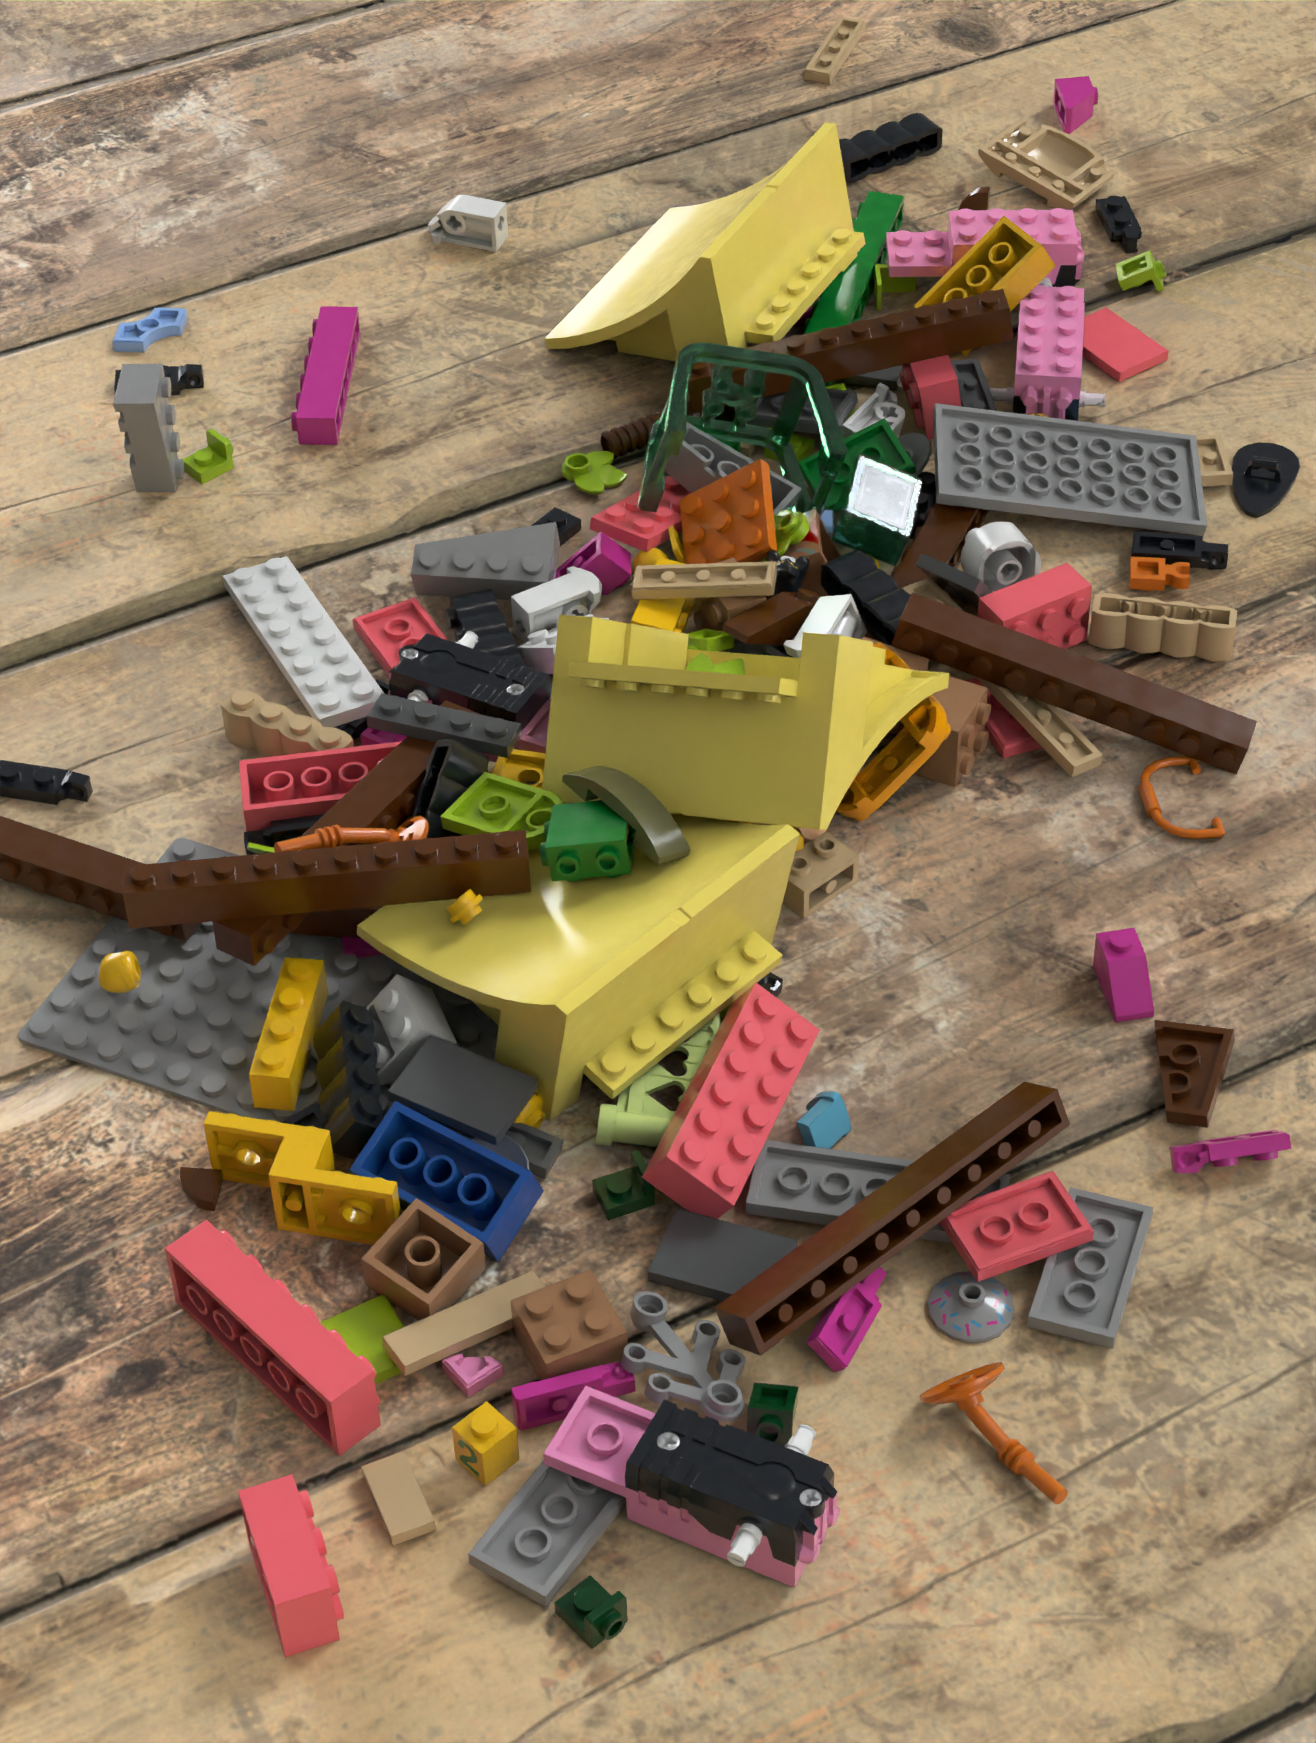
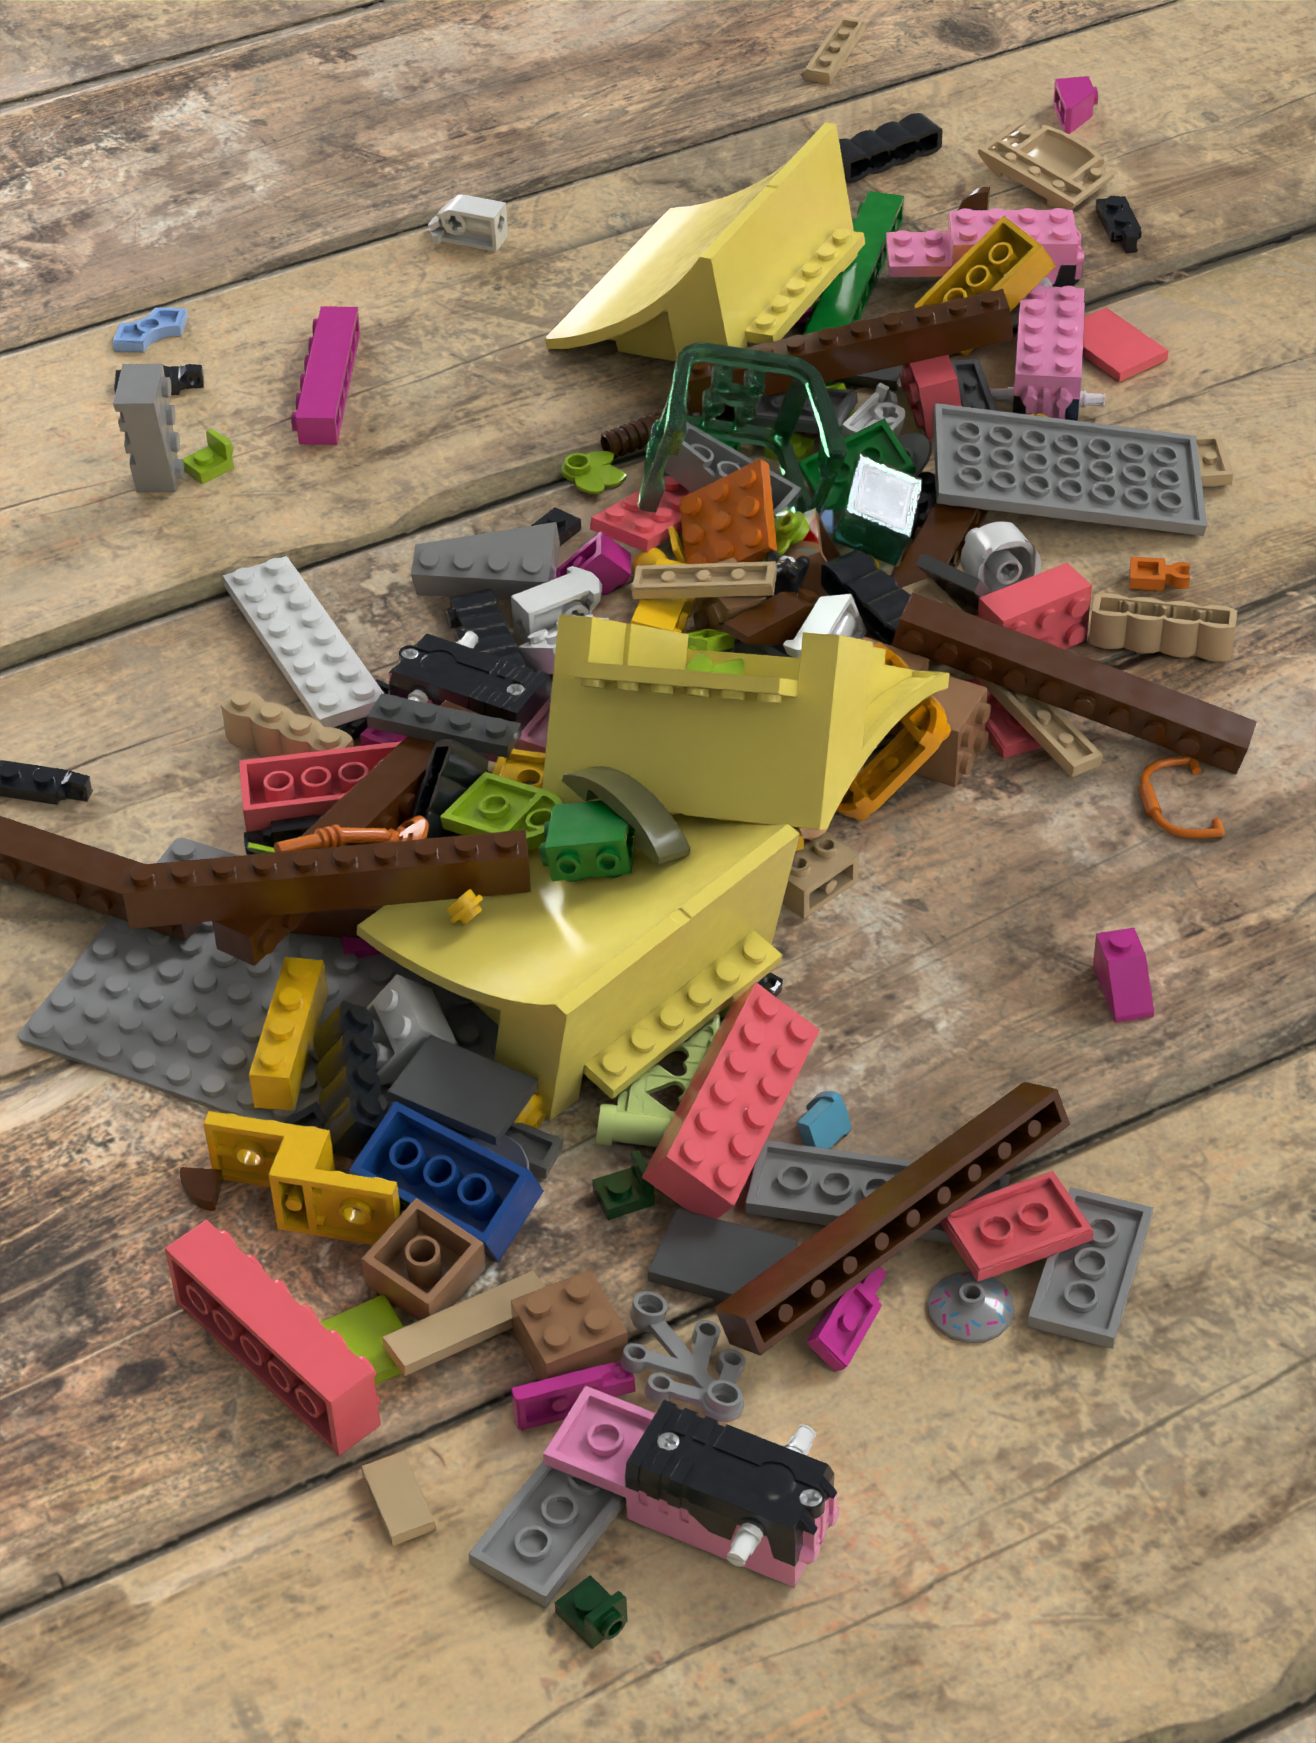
yellow piece [98,950,141,993] -> none
coral brick [238,1474,344,1657] -> none
coral tile [352,597,448,676] -> none
bright pink tile [442,1354,504,1398] -> none
yellow brick [452,1401,519,1486] -> none
dark green bracket [747,1382,798,1446] -> none
lime bracket [874,264,917,310] -> none
orange dish [920,1362,1068,1504] -> none
lime bracket [1116,250,1167,292] -> none
black hinge [1131,531,1228,570] -> none
reddish brown wing [1154,1020,1235,1128] -> none
dark pink hinge [1169,1130,1291,1173] -> none
black shield [1232,442,1300,518] -> none

